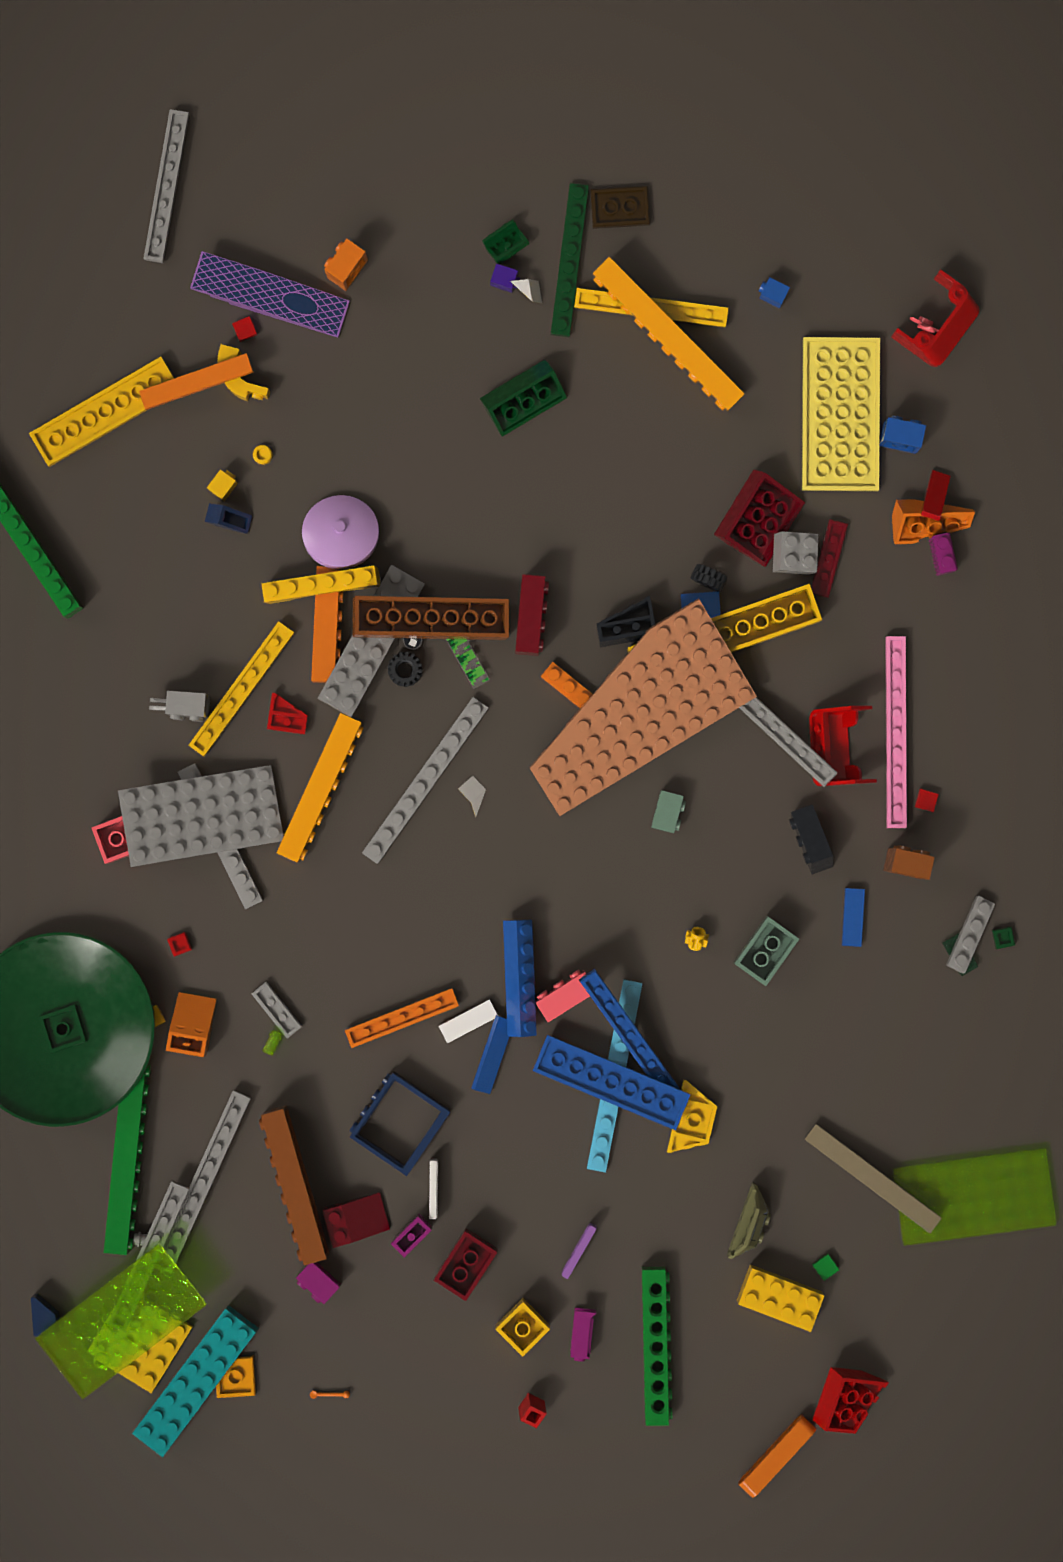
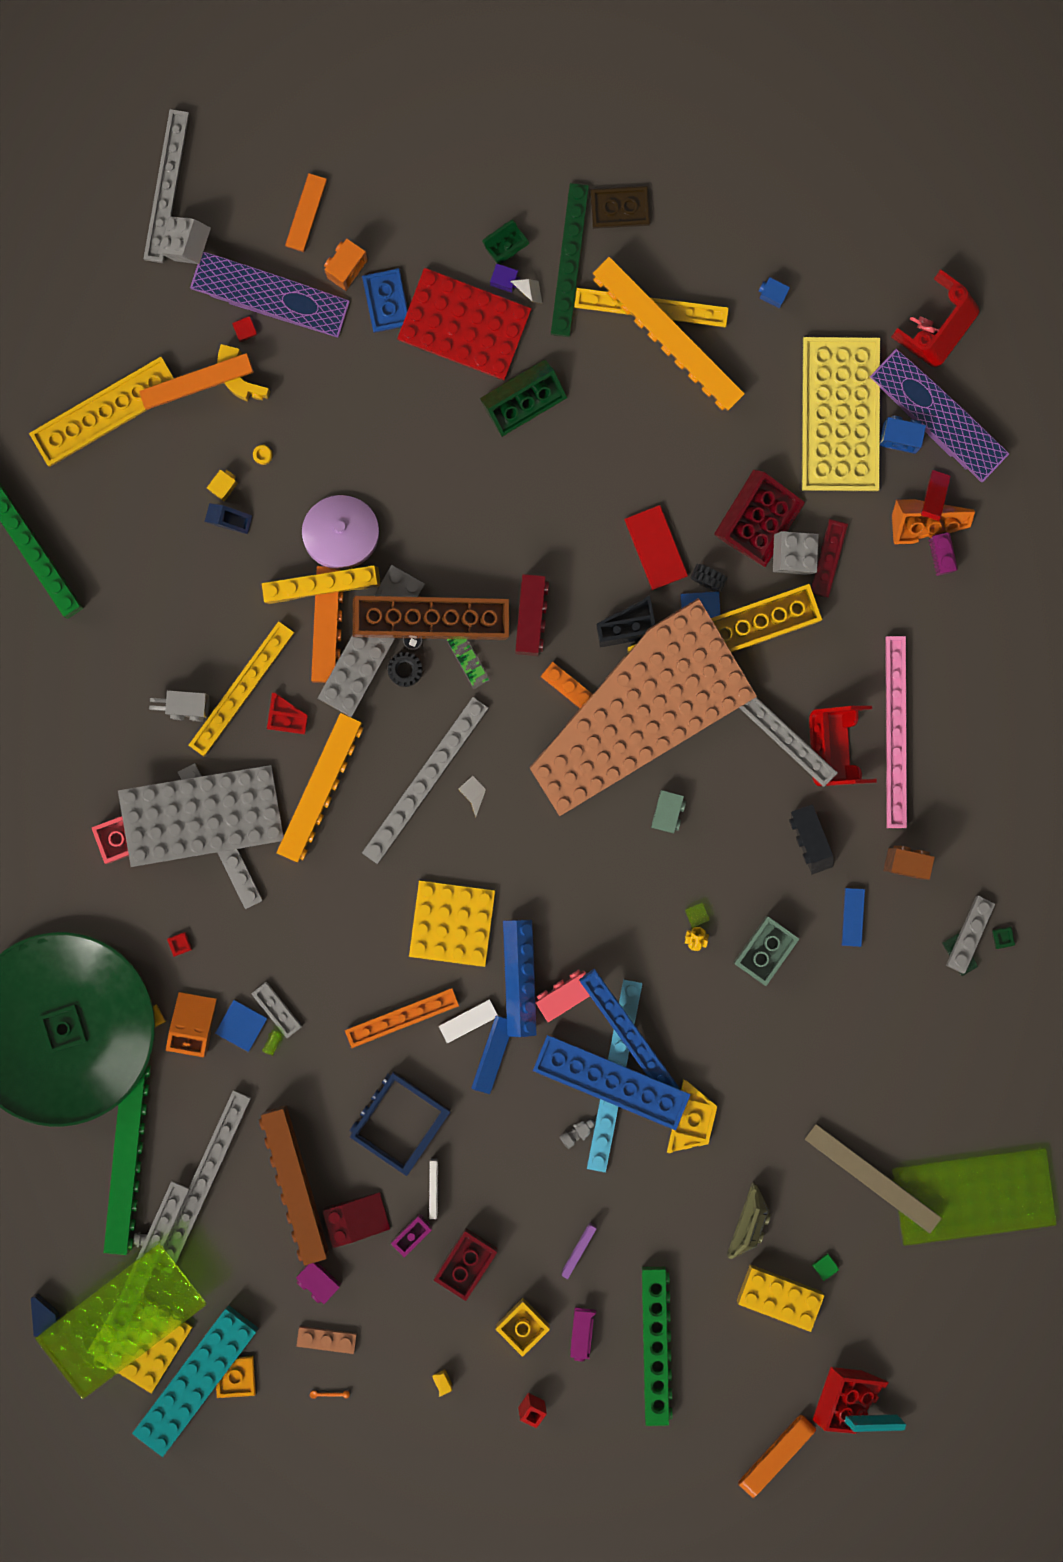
red tile [914,789,939,812] -> none
none -> light grey brick [158,216,211,264]
none -> blue tile [215,999,268,1052]
none -> orange tile [285,173,327,252]
none -> nougat plate [296,1326,357,1354]
none -> blue tile [362,268,408,333]
none -> red plate [397,268,531,381]
none -> yellow plate [409,881,495,967]
none -> yellow slope [432,1370,453,1397]
none -> light grey piece [560,1120,595,1149]
none -> red tile [624,505,688,590]
none -> clear neon green tile [685,903,710,928]
none -> teal tile [845,1415,906,1432]
none -> dark blue slope [870,349,1009,482]

